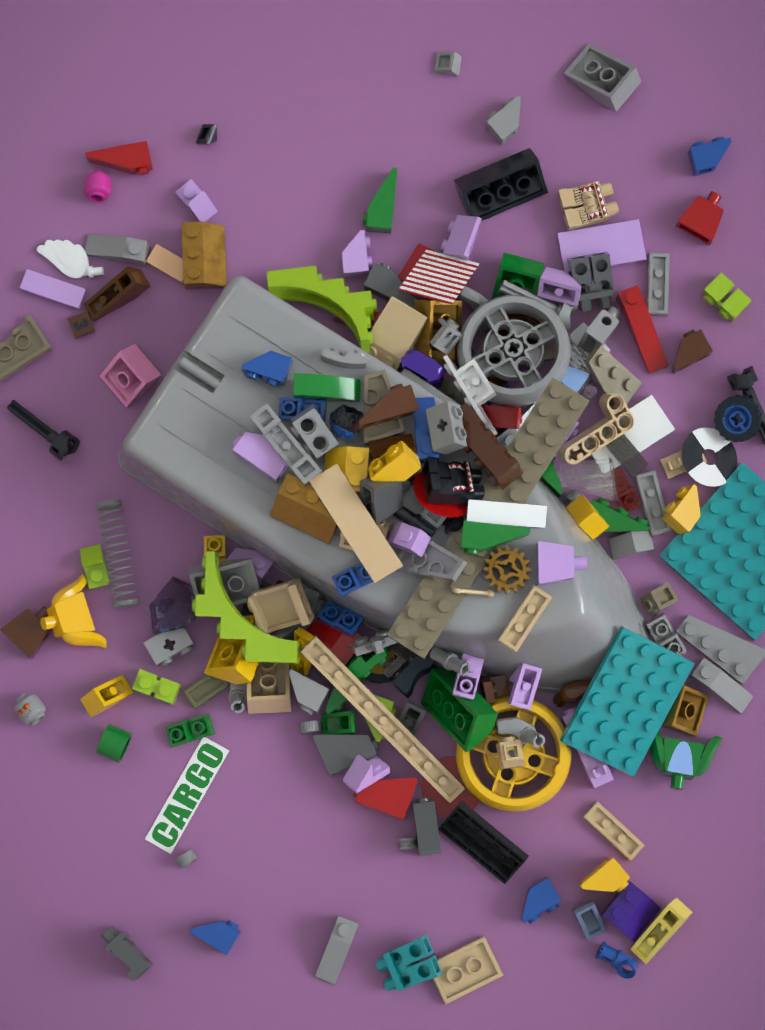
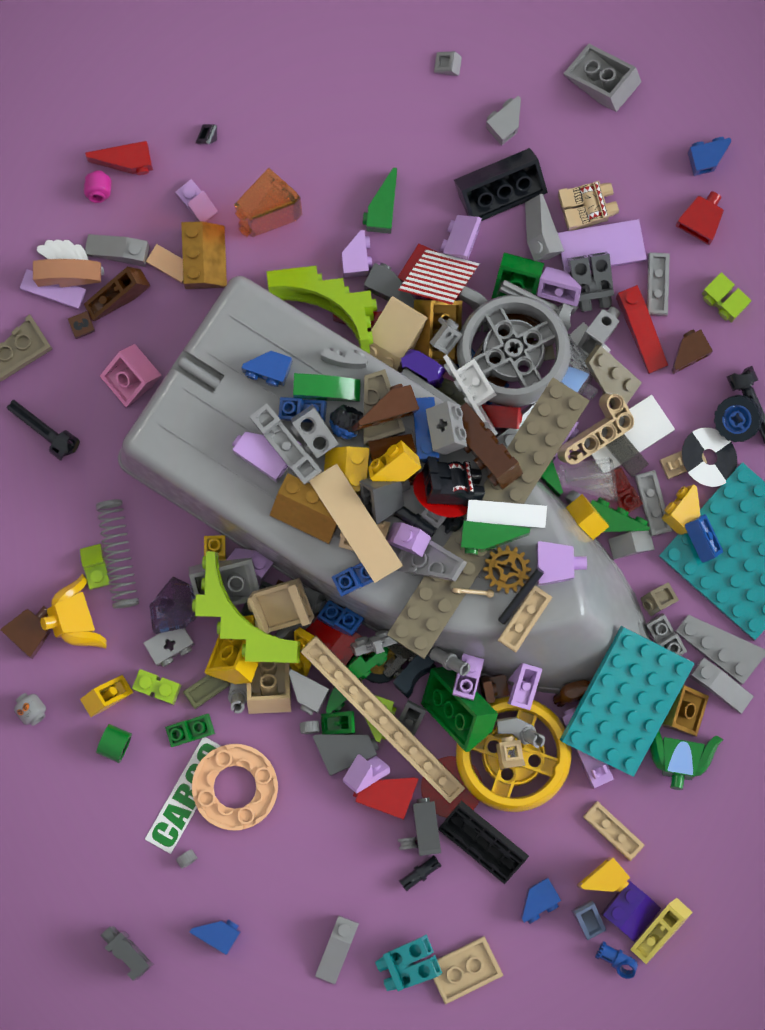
none -> nougat slope [33,259,101,288]
none -> light nougat plate [192,744,278,830]
none -> clear orange windscreen [234,168,302,237]
none -> black pin [399,855,441,892]
none -> black bar [498,568,544,624]
none -> light grey slope [525,194,564,261]
none -> blue slope [685,514,723,563]

